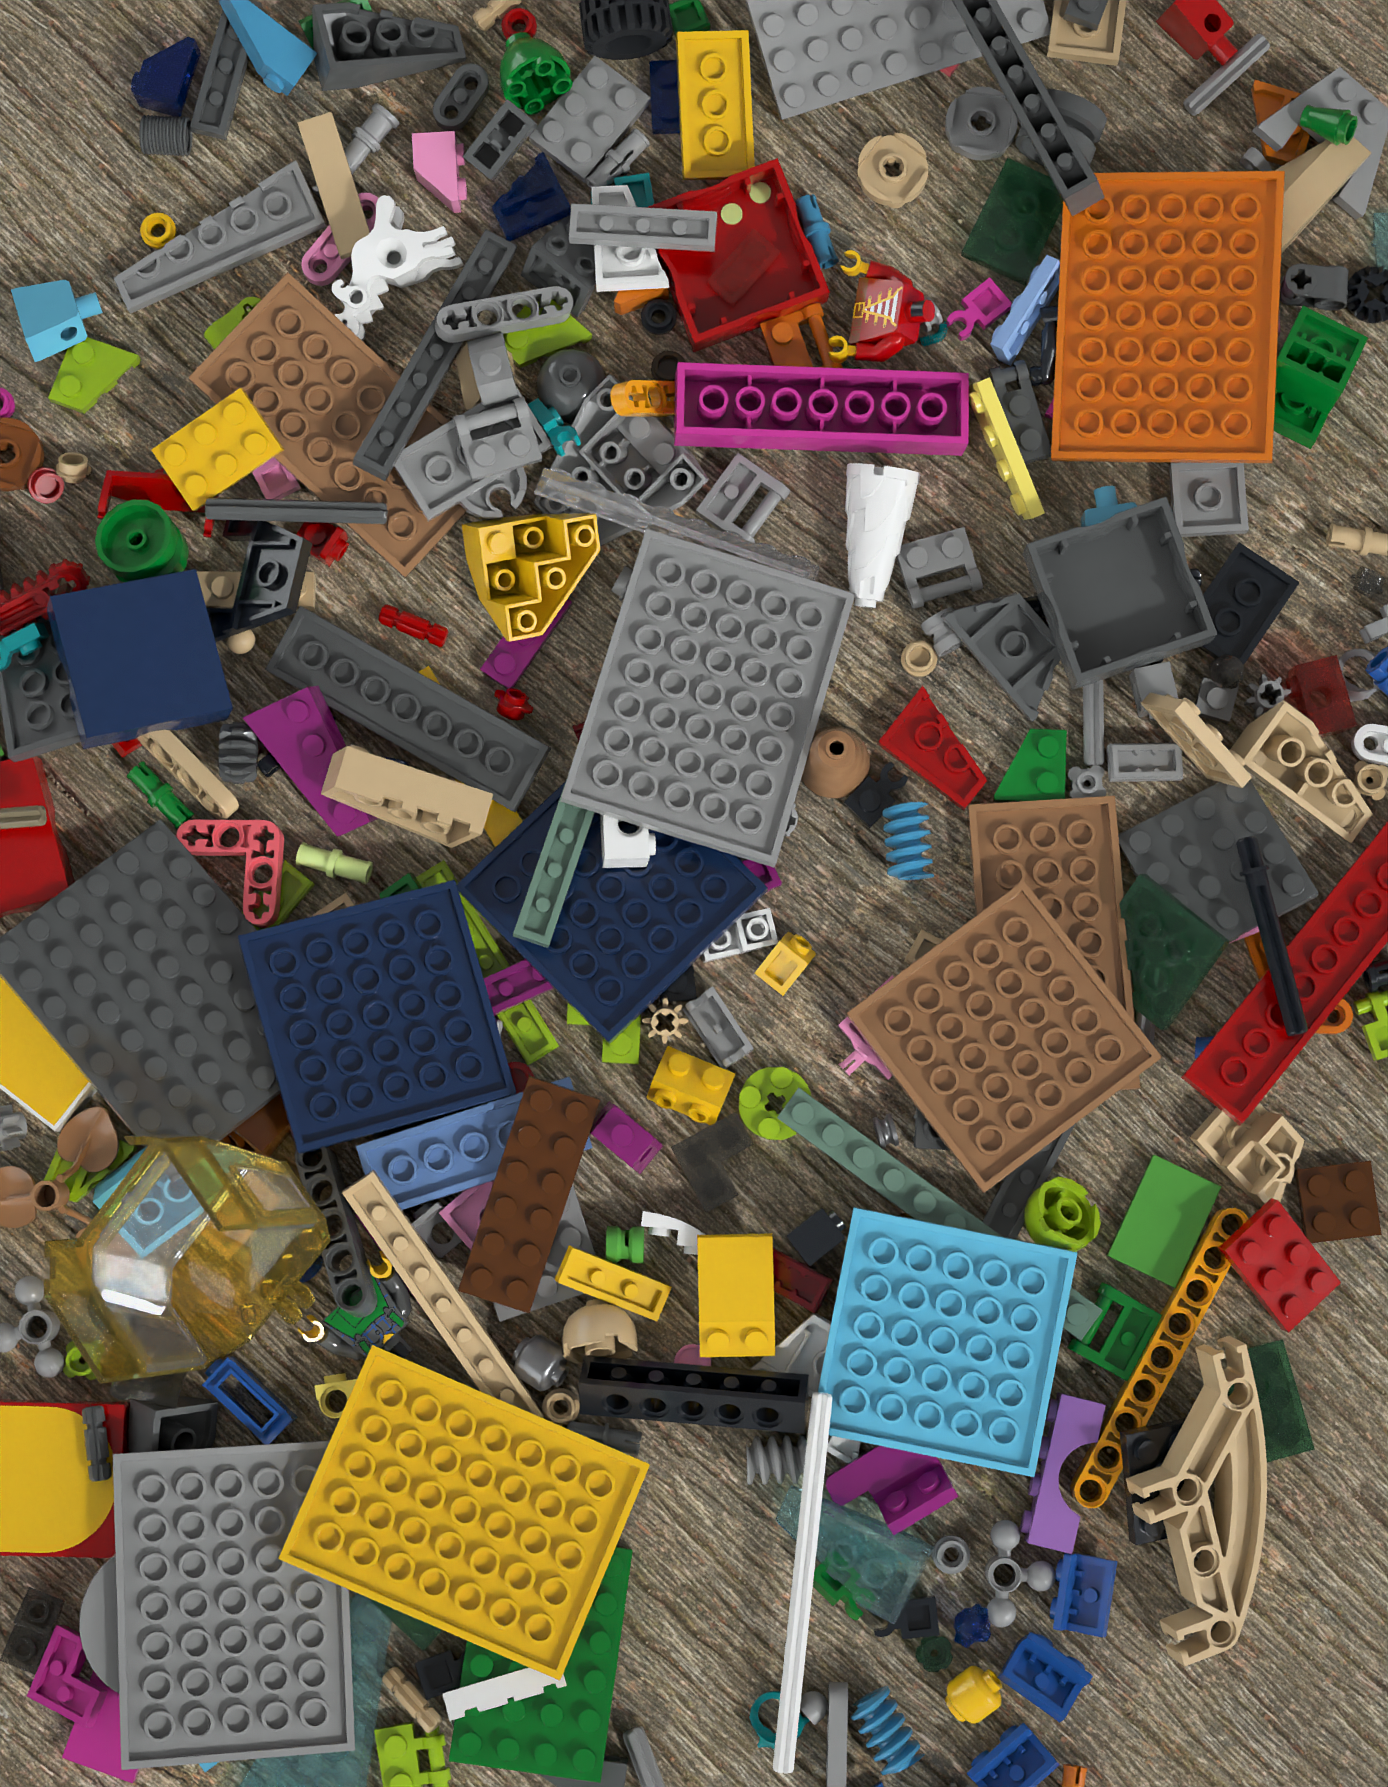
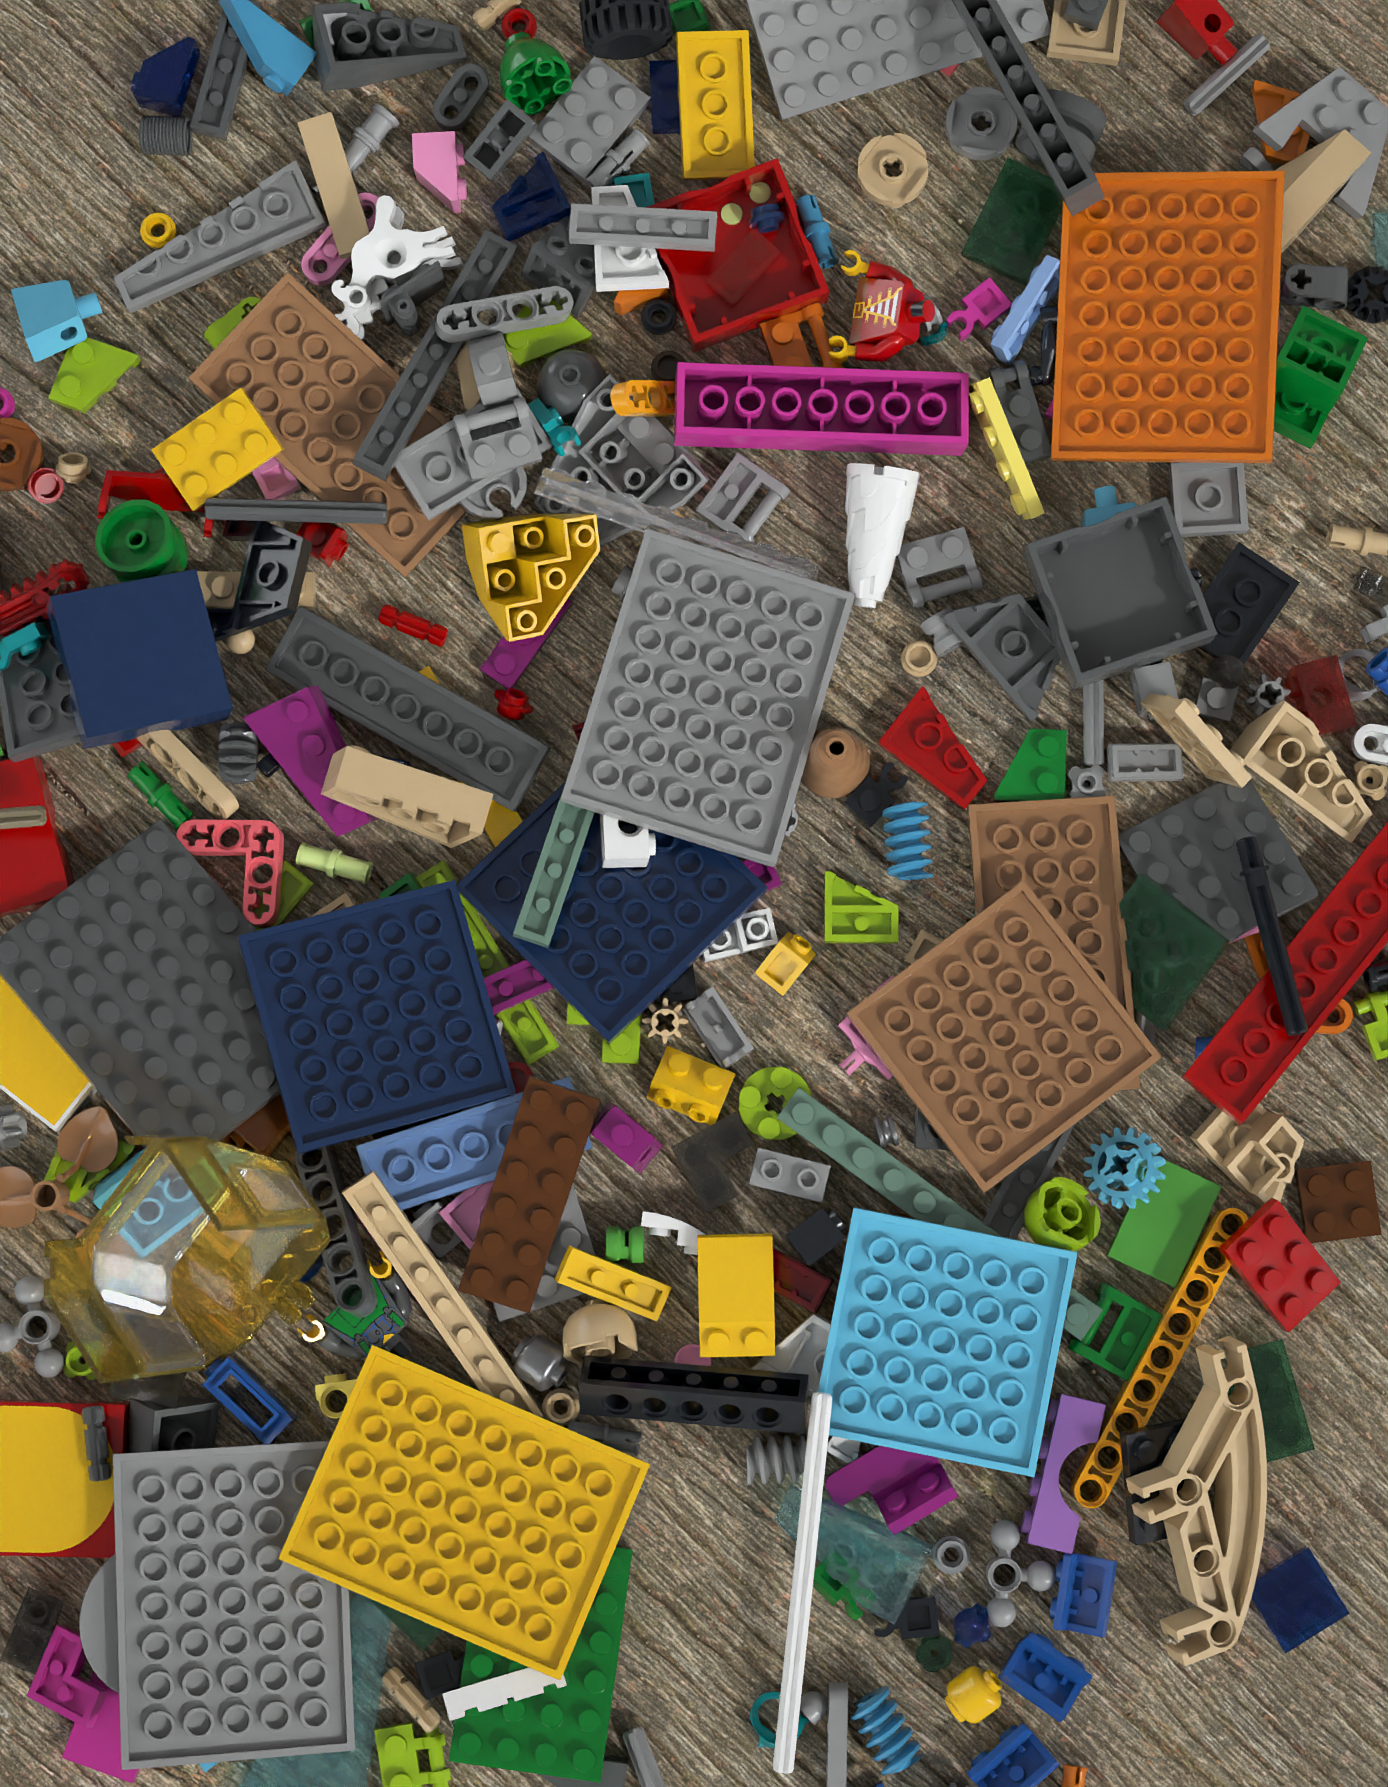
green cone [1300,105,1358,146] -> none
none -> dark grey hinge [378,260,446,336]
none -> dark blue plate [749,204,785,233]
none -> light grey brick [749,1148,831,1203]
none -> lime wing [824,871,899,944]
none -> medium azure gear [1084,1127,1166,1209]
none -> clear blue plate [1251,1546,1349,1653]

